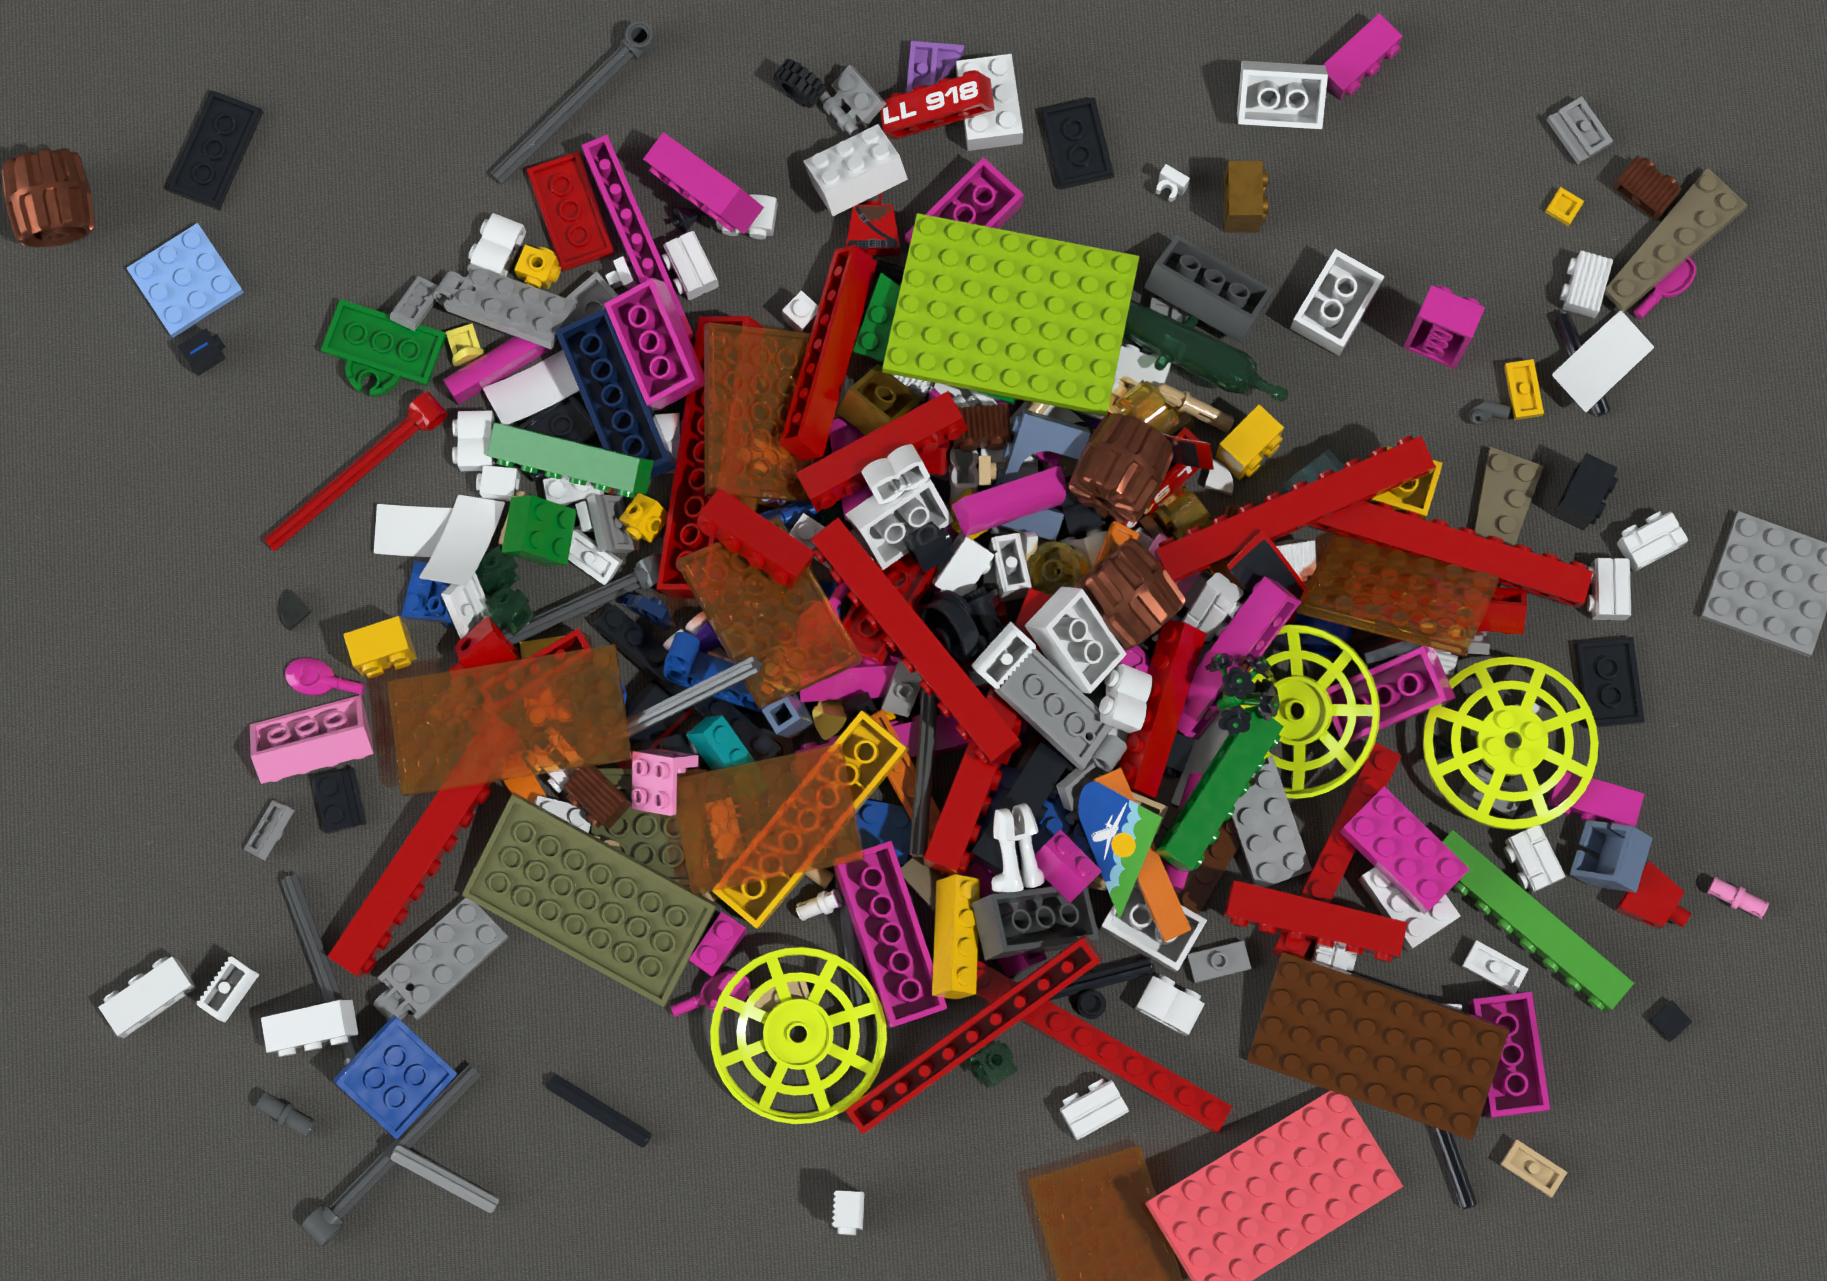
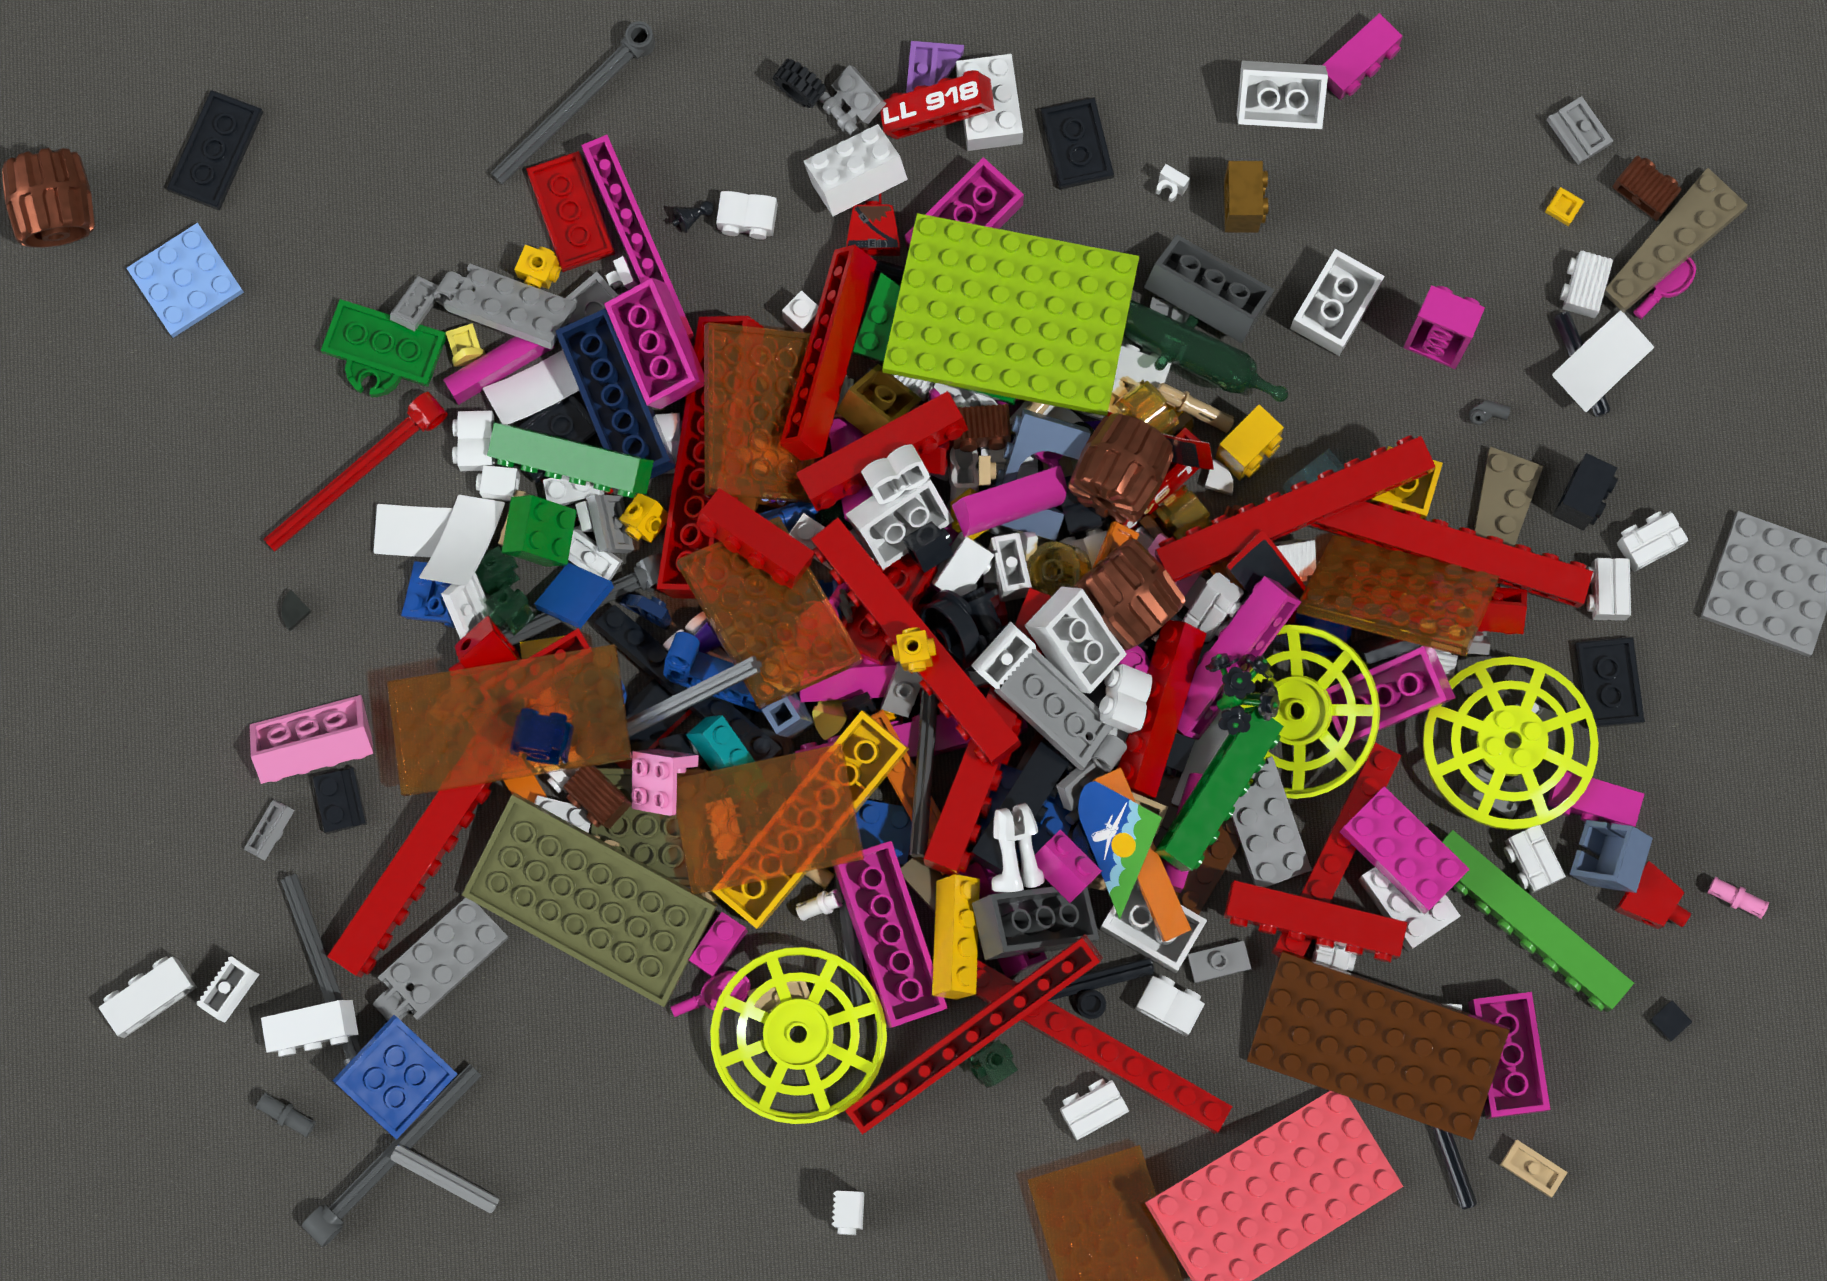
black brick [178,328,226,376] -> none
dark pink piece [285,658,365,696] -> none
yellow brick [343,616,417,678] -> none
white brick [469,213,526,276] -> none
black axle [547,1075,652,1148] -> none
dark pink brick [644,132,764,234] -> none
white brick [661,231,719,300] -> none
black piece [1433,734,1470,760] -> none
white plate [1462,940,1528,994] -> none
yellow plate [1504,359,1544,420] -> none
none -> clear blue brick [509,708,574,765]
none -> blue tile [534,562,614,629]
none -> clear smoke plant [838,589,855,624]
none -> yellow brick [892,628,936,672]

